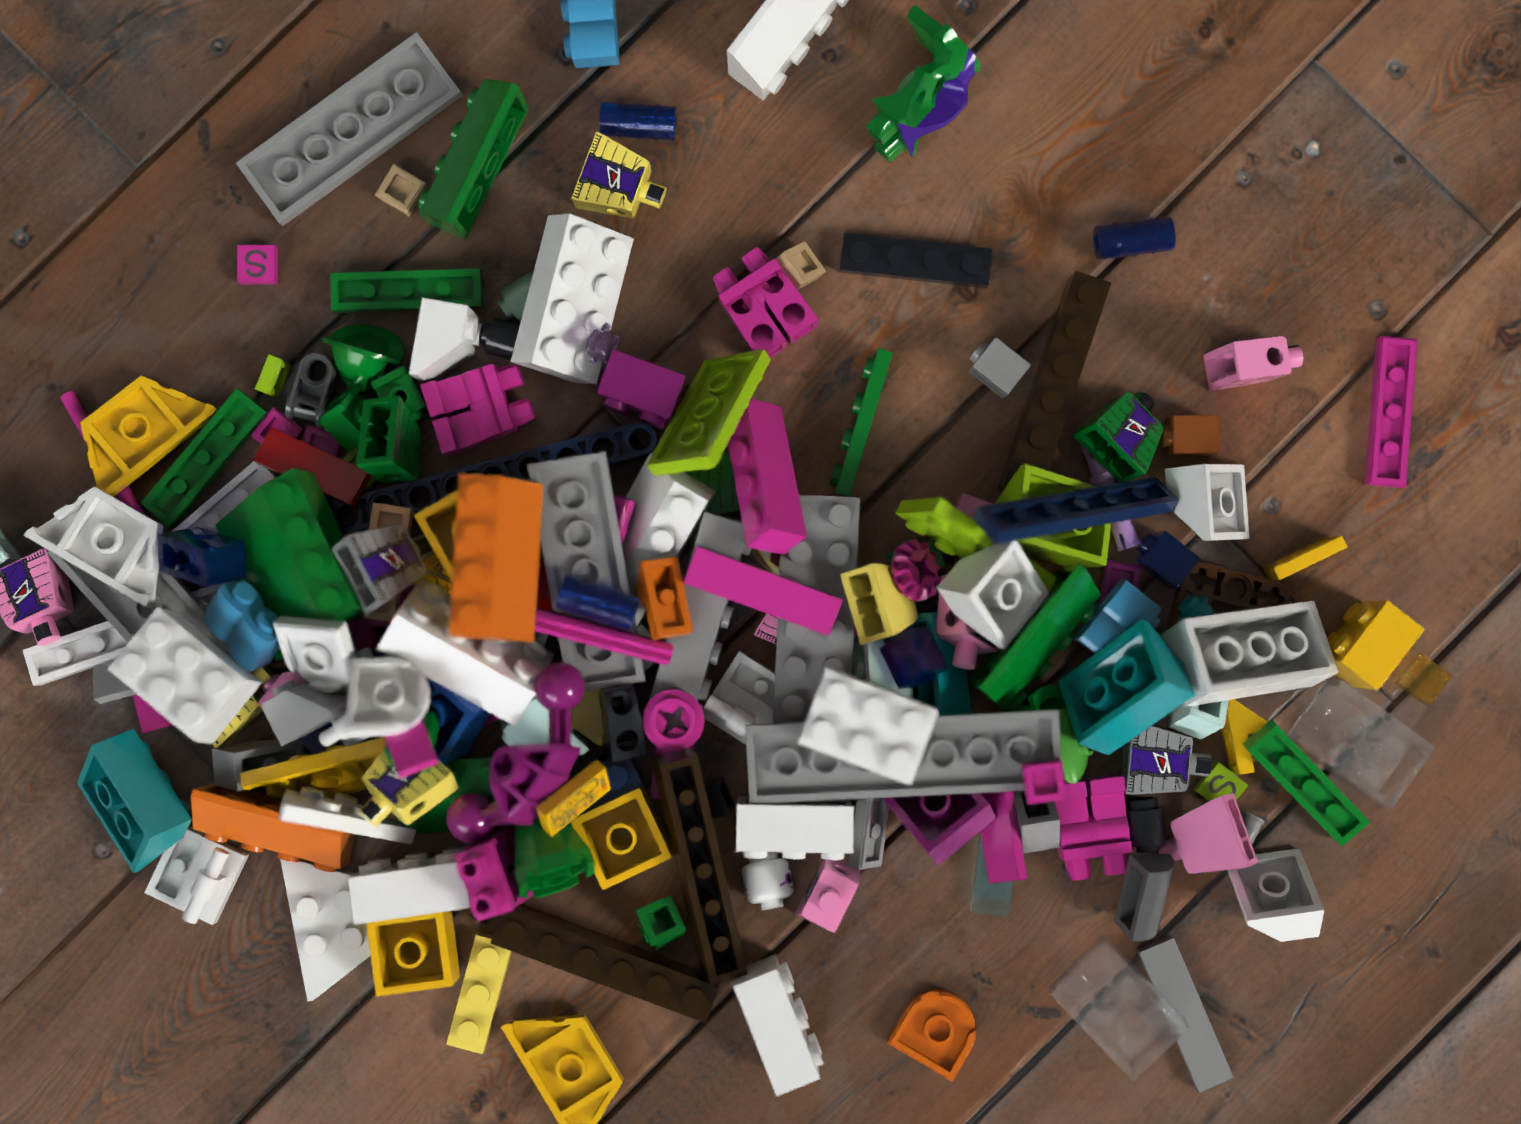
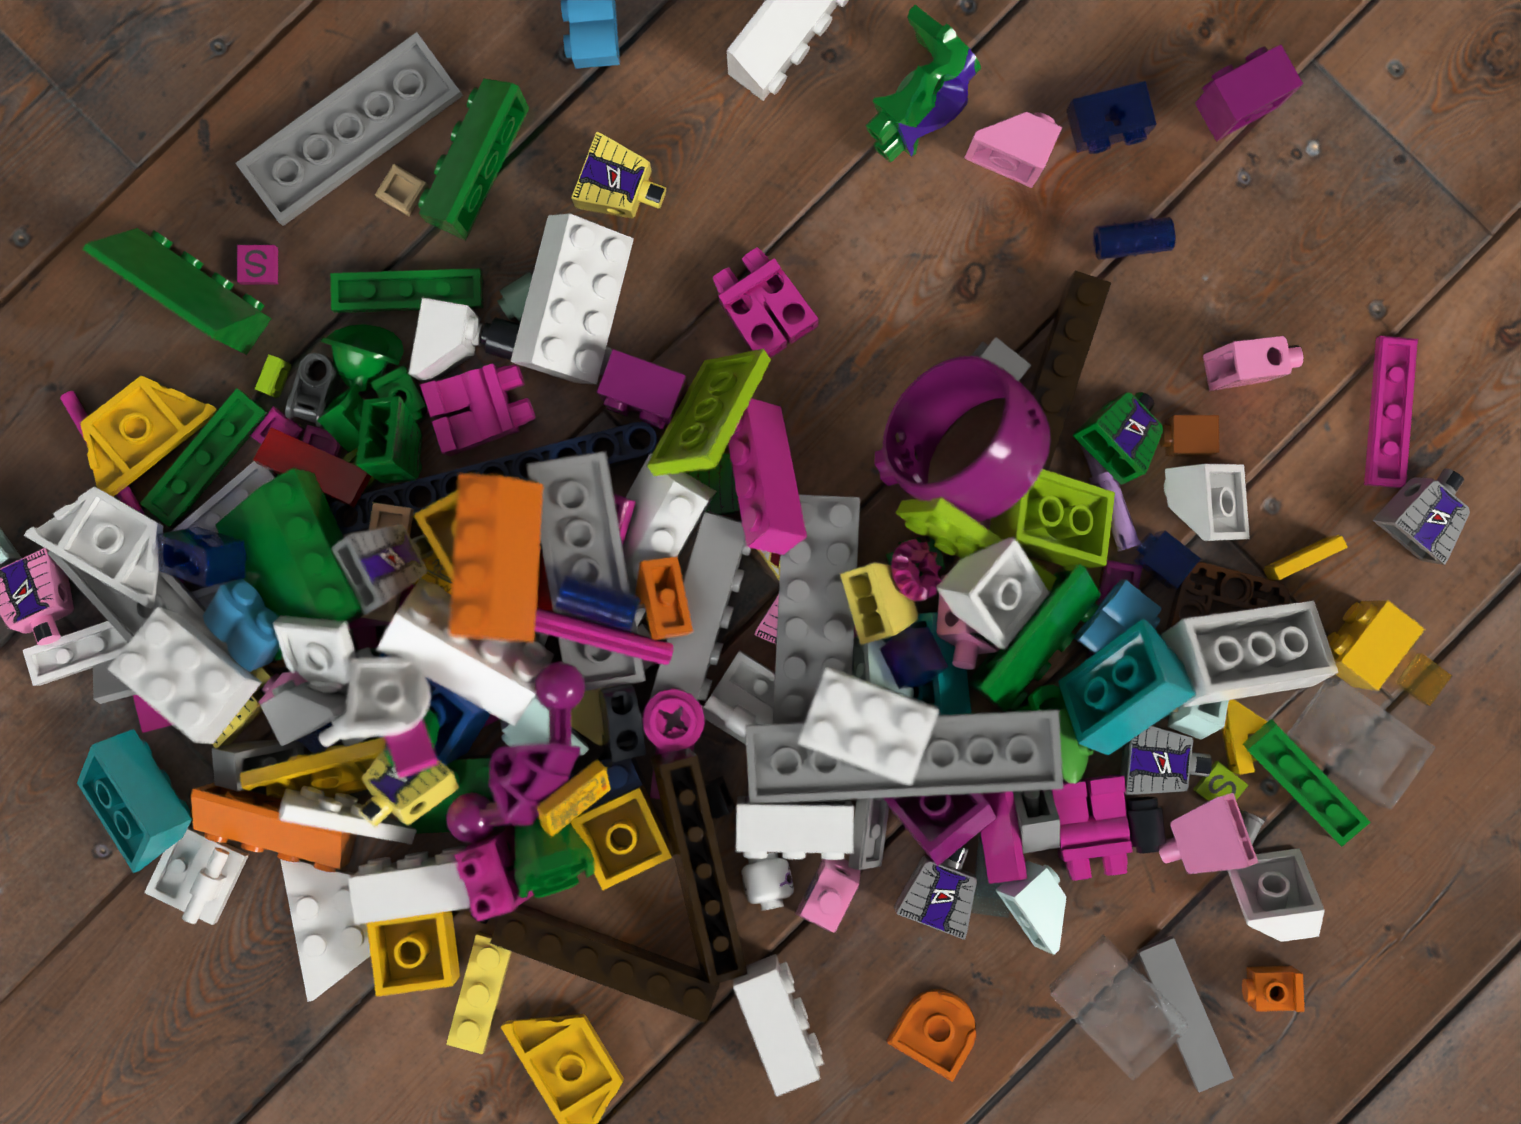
clear purple plate [586,322,620,364] -> none
clear blue axle [599,101,677,141] -> none
green brick [635,895,687,950] -> none
dark pink tile [683,546,843,636] -> none
tan plate [776,241,826,290] -> none
green plate [829,348,893,497] -> none
black plate [840,233,992,288] -> none
dark blue plate [973,477,1179,544] -> none
dark pink tile [1021,758,1067,804] -> none
dark grey brick [1114,854,1175,941] -> none
teal plate [1177,594,1213,622] -> none
none -> green slope [82,228,272,355]
none -> magenta cylinder [874,356,1050,522]
none -> torso [894,846,977,940]
none -> bright pink slope [964,112,1062,188]
none -> light aqua slope [996,861,1066,955]
none -> clear blue brick [1066,81,1157,154]
none -> magenta brick [1195,44,1303,142]
none -> orange brick [1242,966,1305,1012]
none -> light grey torso [1373,468,1470,565]

